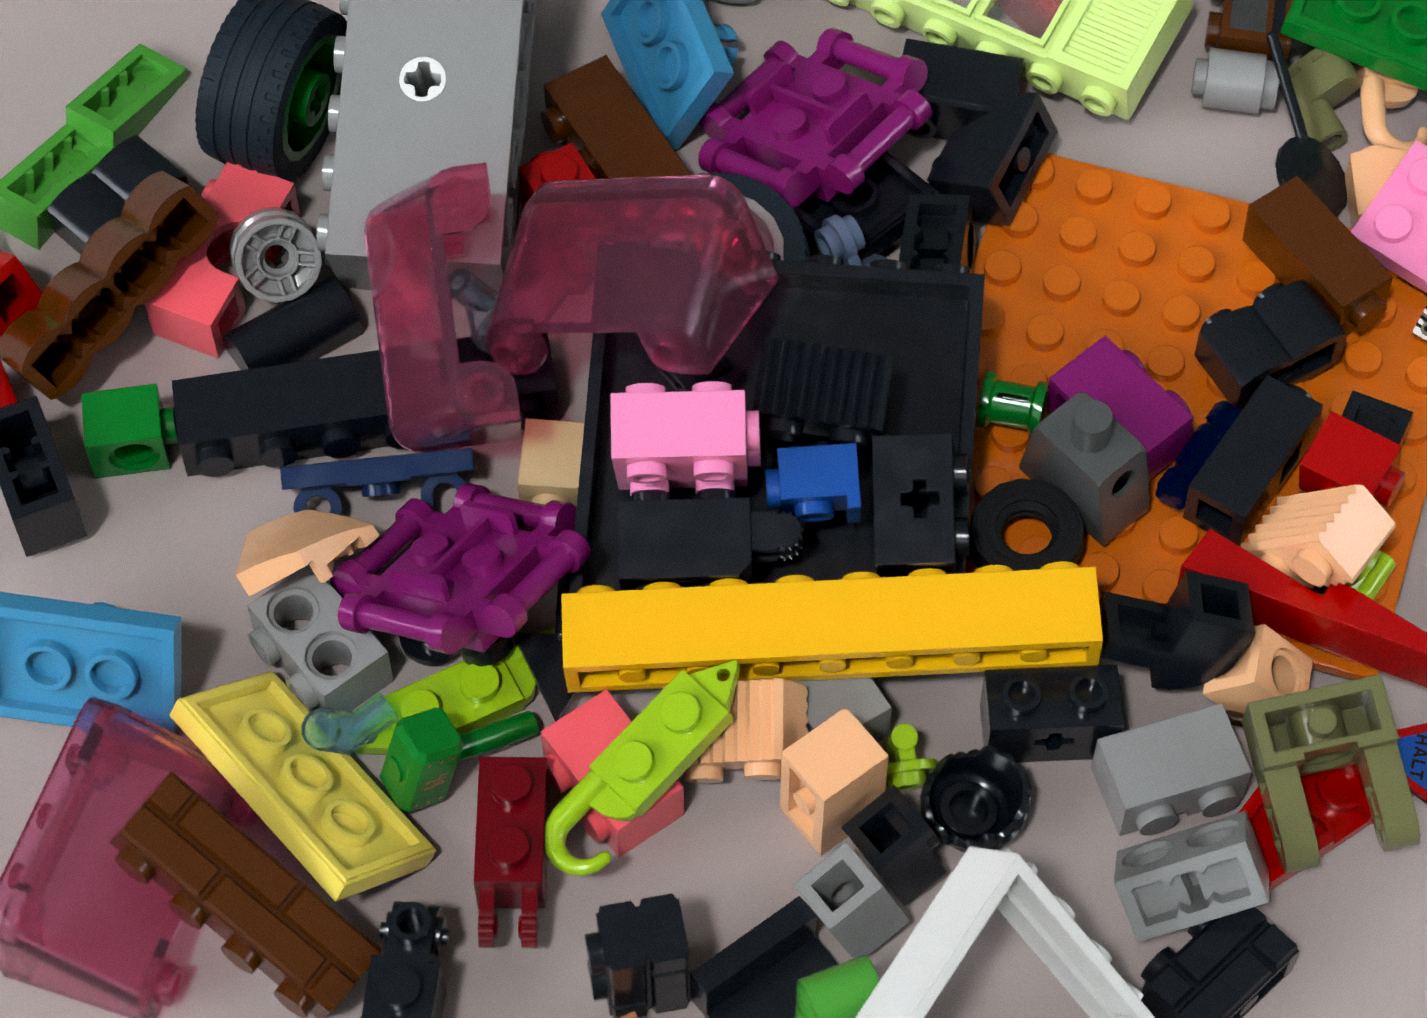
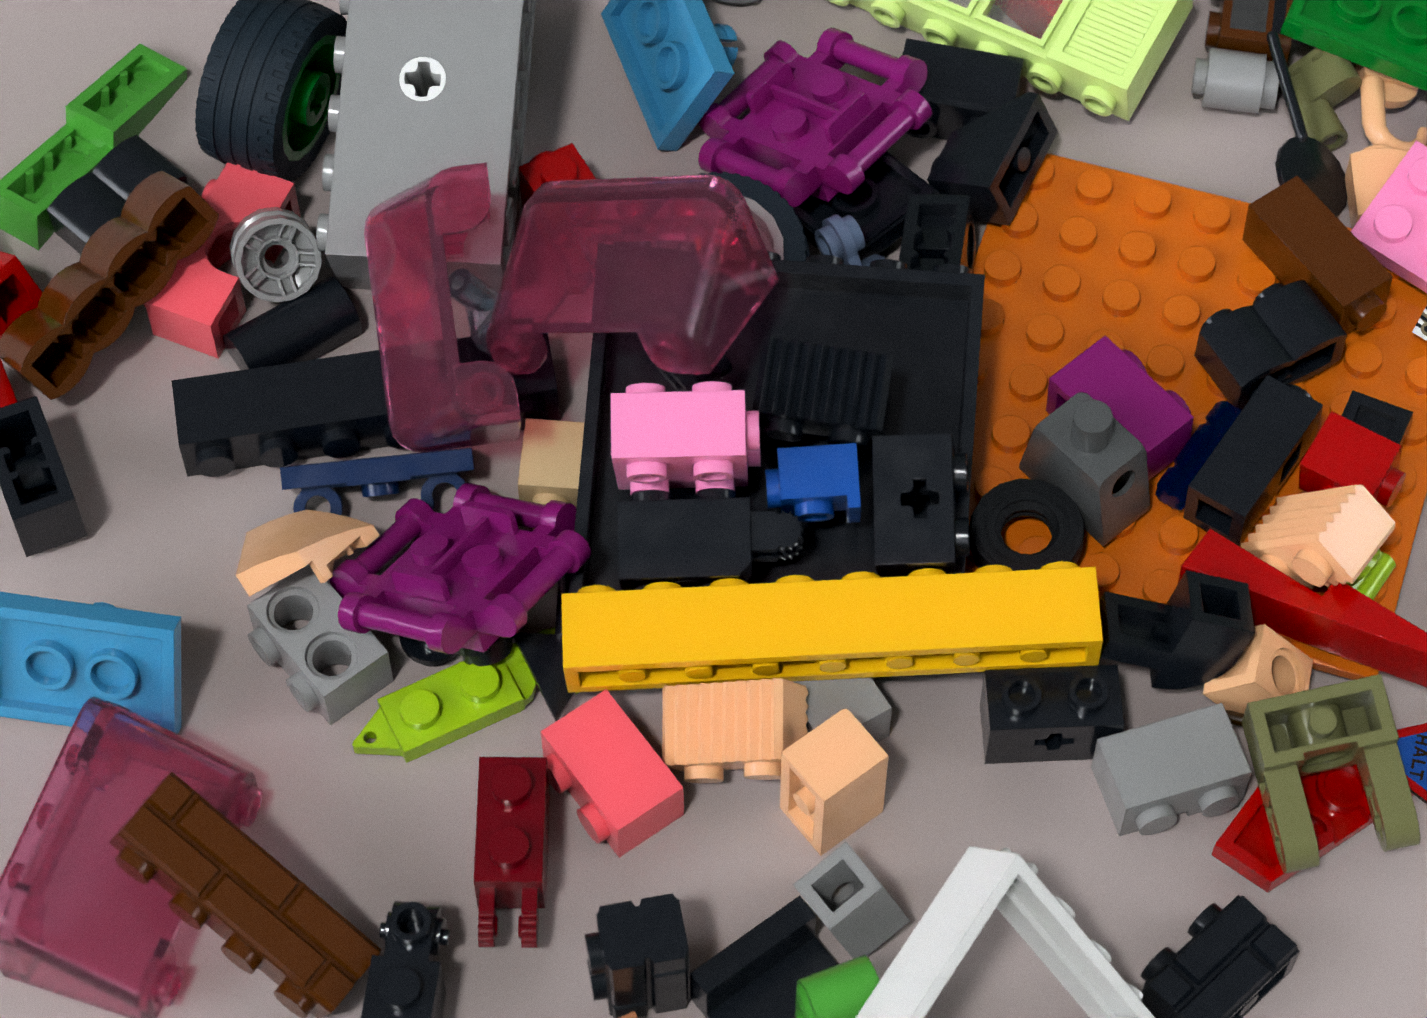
green brick [81,383,178,479] -> none
light yellow tile [169,671,437,902] -> none
clear light blue arm [301,692,400,754] -> none
green piece [380,708,539,813] -> none
reddish brown brick [540,55,691,236] -> none
lime plate [544,660,741,876] -> none
black brick [841,784,946,906] -> none
lime plate [883,724,937,791] -> none
black hair [920,745,1032,852] -> none
green bush [976,371,1049,437] -> none
light grey brick [1114,811,1269,943] -> none

